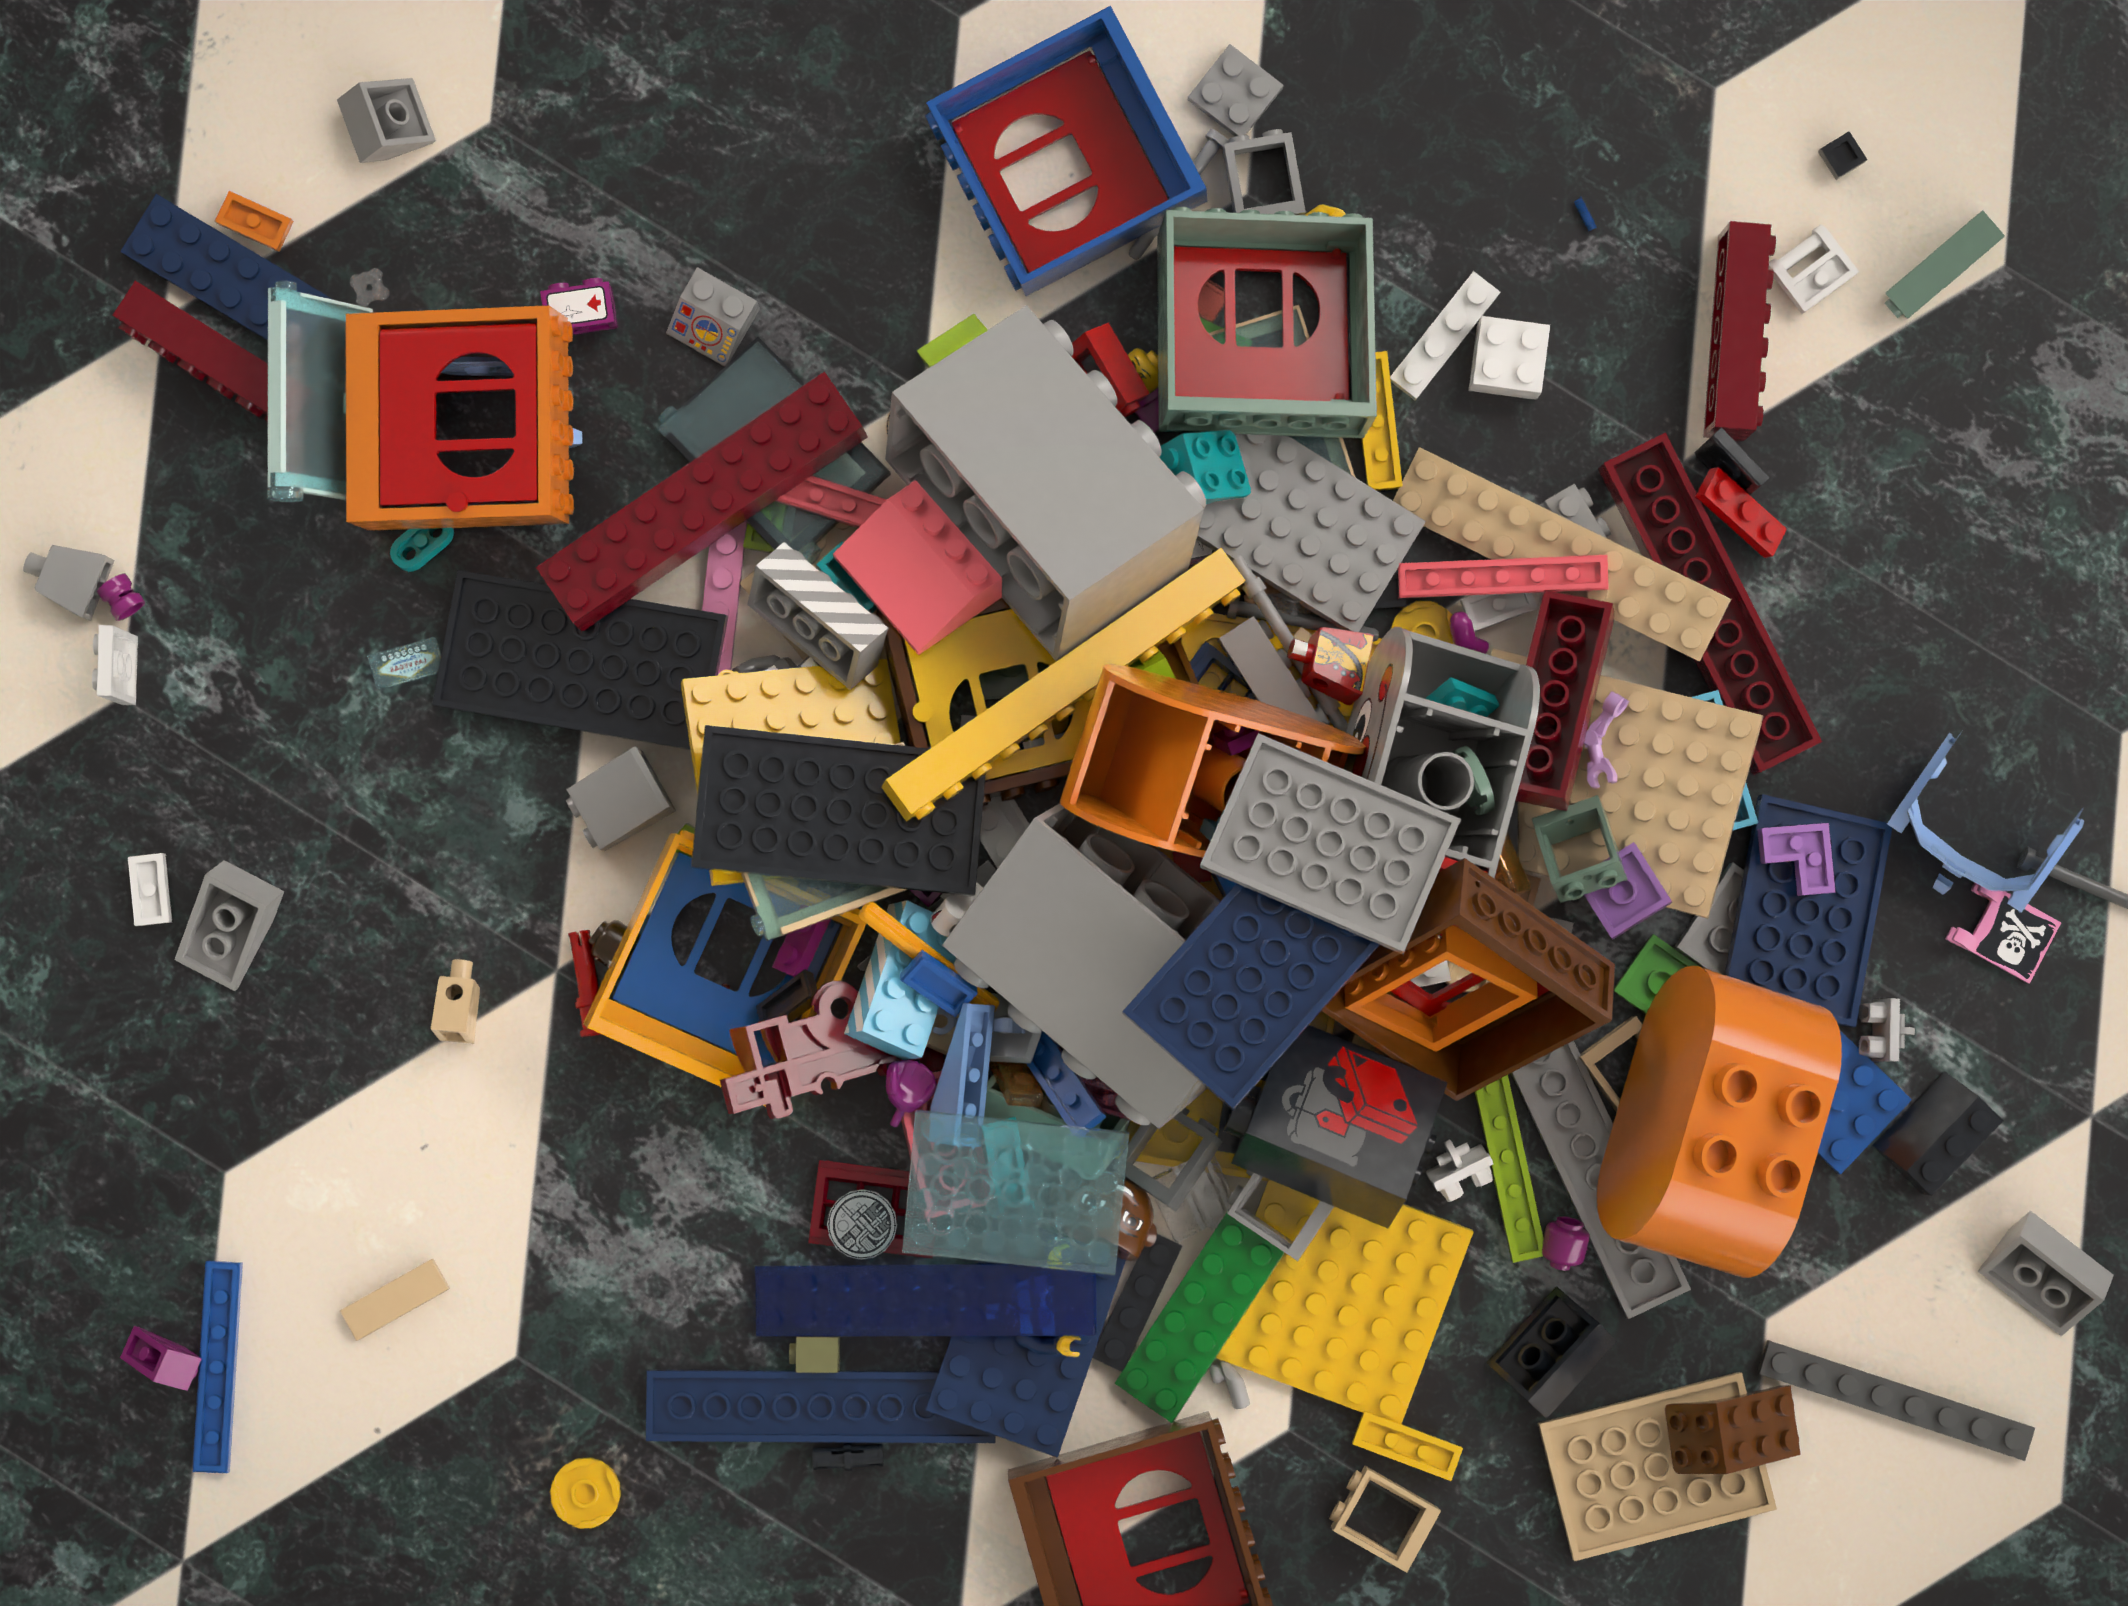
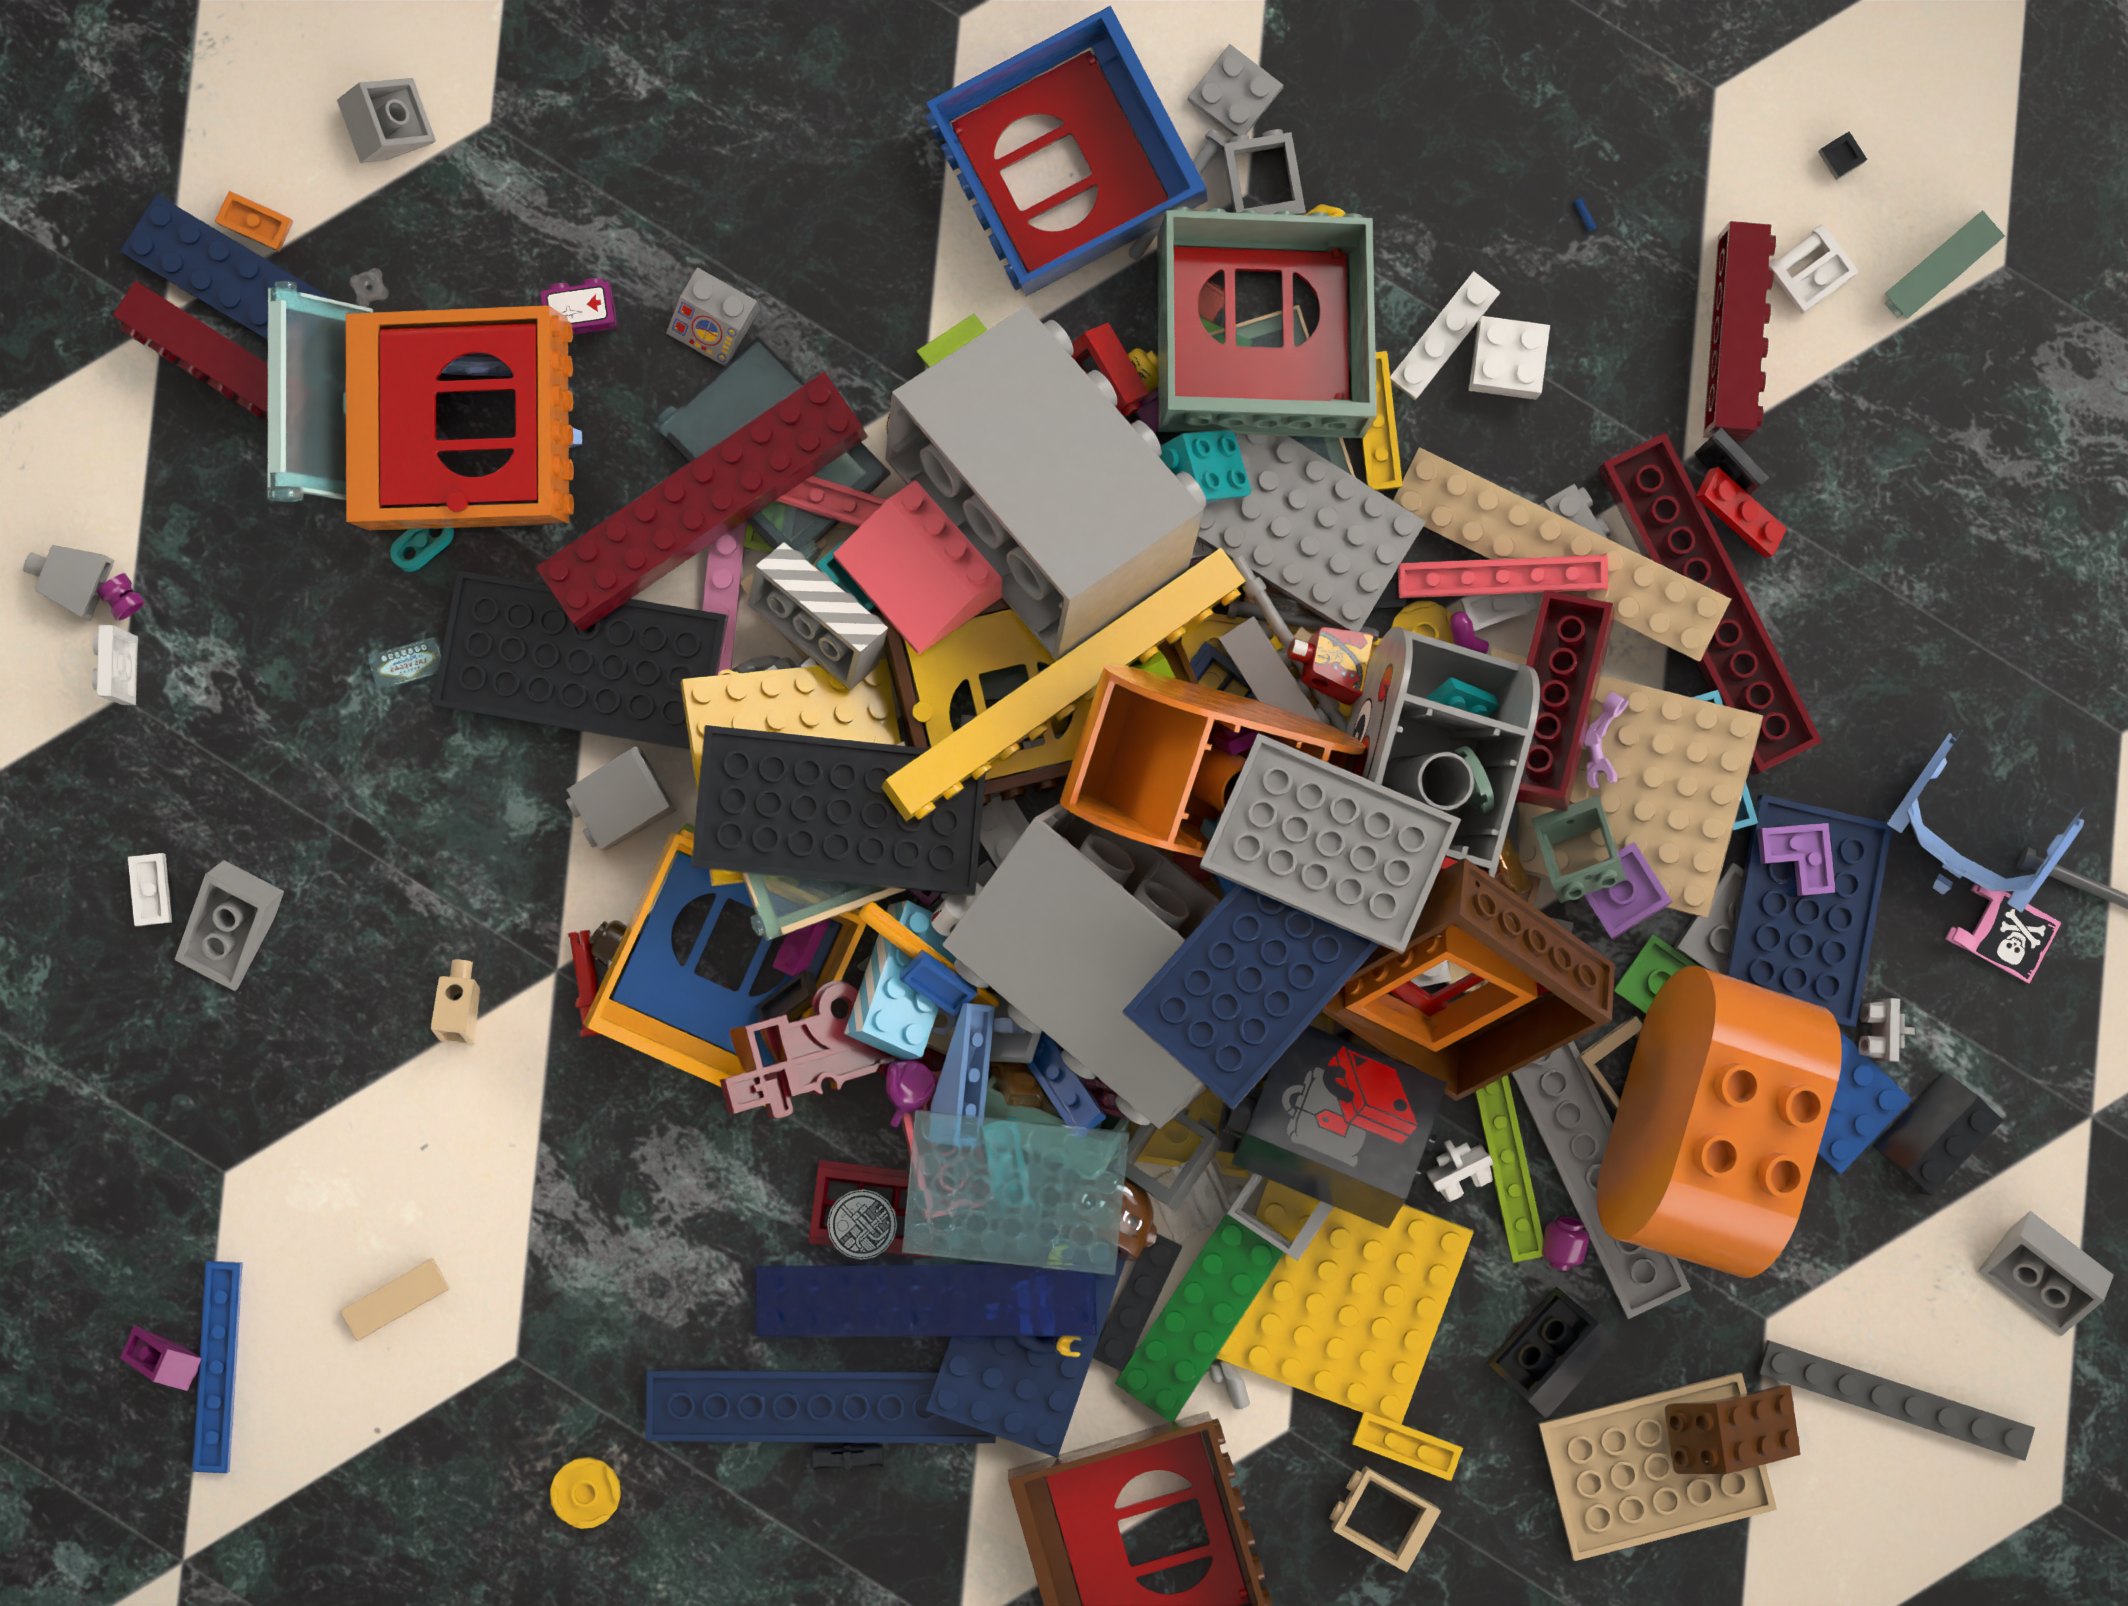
olive brick [789,1335,840,1373] -> none

